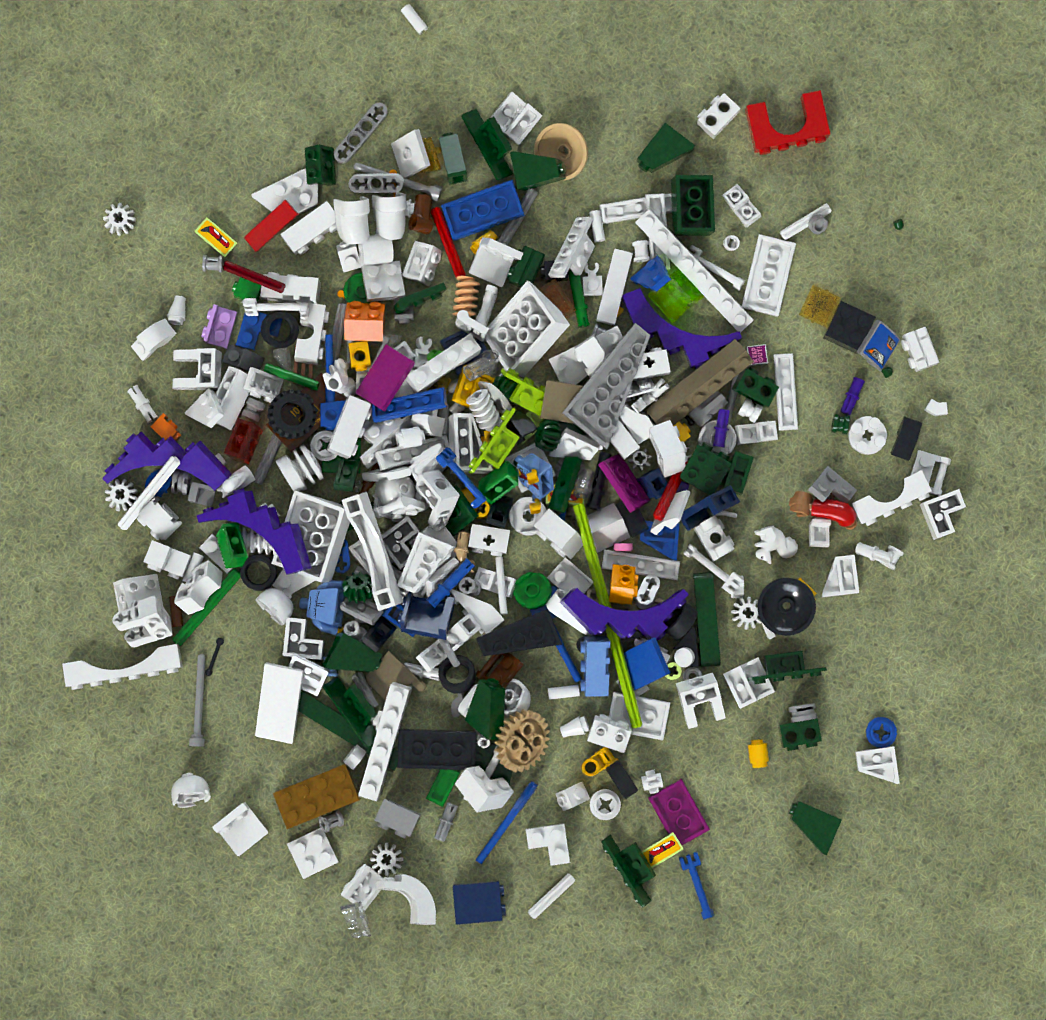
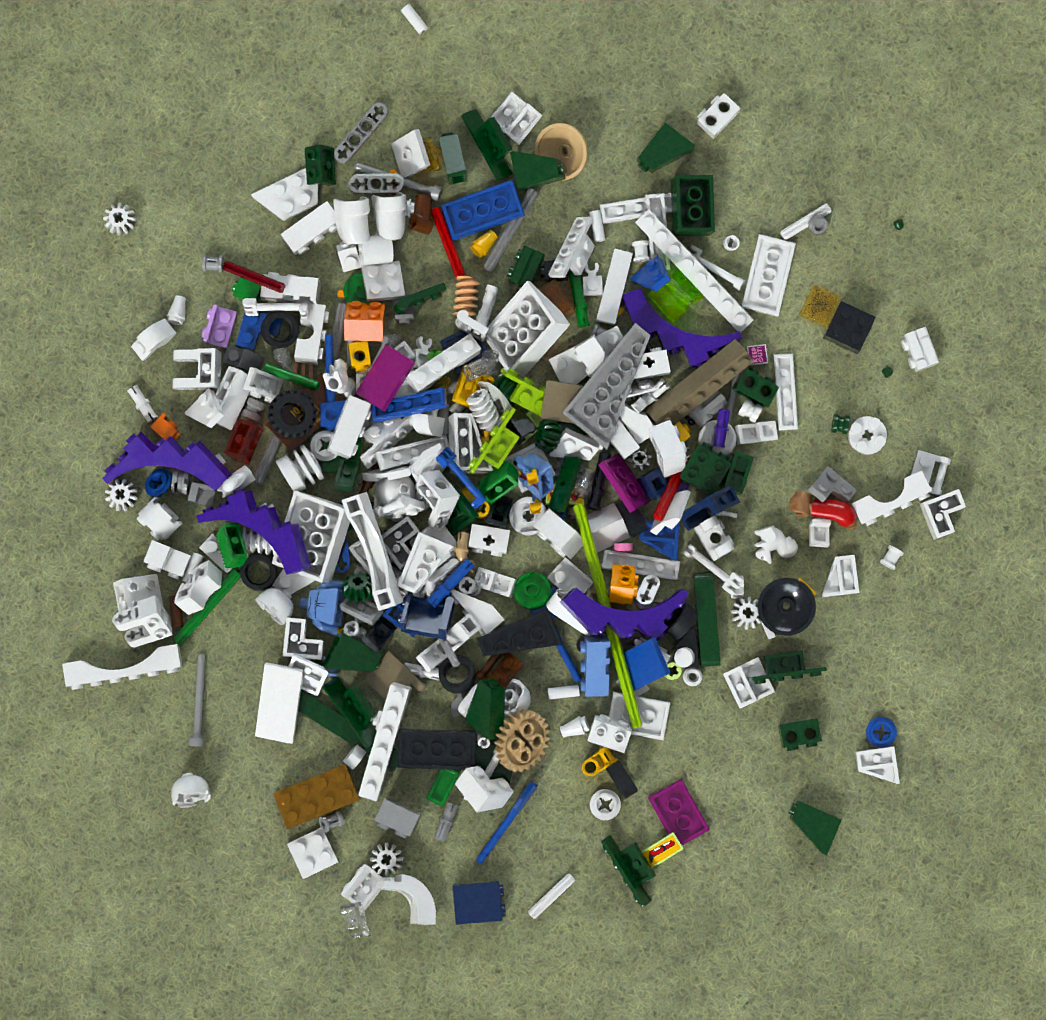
white axle [118,456,180,530] -> none
slope [194,217,237,257] -> none
black hinge [205,638,224,676] -> none
white bracket [212,802,268,856] -> none
red tile [244,200,299,252] -> none
light grey axle [352,672,379,707] -> none
white brick [395,427,425,449] -> none
white bracket [402,241,442,286] -> none
white bracket [469,237,523,287] -> none
white bar [495,557,508,615] -> none
white brick [526,823,570,866] -> none
white bracket [556,782,590,811] -> none
white gear [641,770,663,794] -> none
white brick [676,673,726,729] -> none
blue hinge [679,852,714,920] -> none
white slope [722,184,761,228] -> none
red arch [745,90,830,155] -> none
yellow brick [748,739,769,768] -> none
light grey wheel [788,703,818,723] -> none
dark purple axle [840,377,865,415] -> none
white axle [855,542,893,564] -> none
slope [857,320,901,371] -> none
black slope [890,416,922,461] -> none
white piece [924,399,948,416] -> none

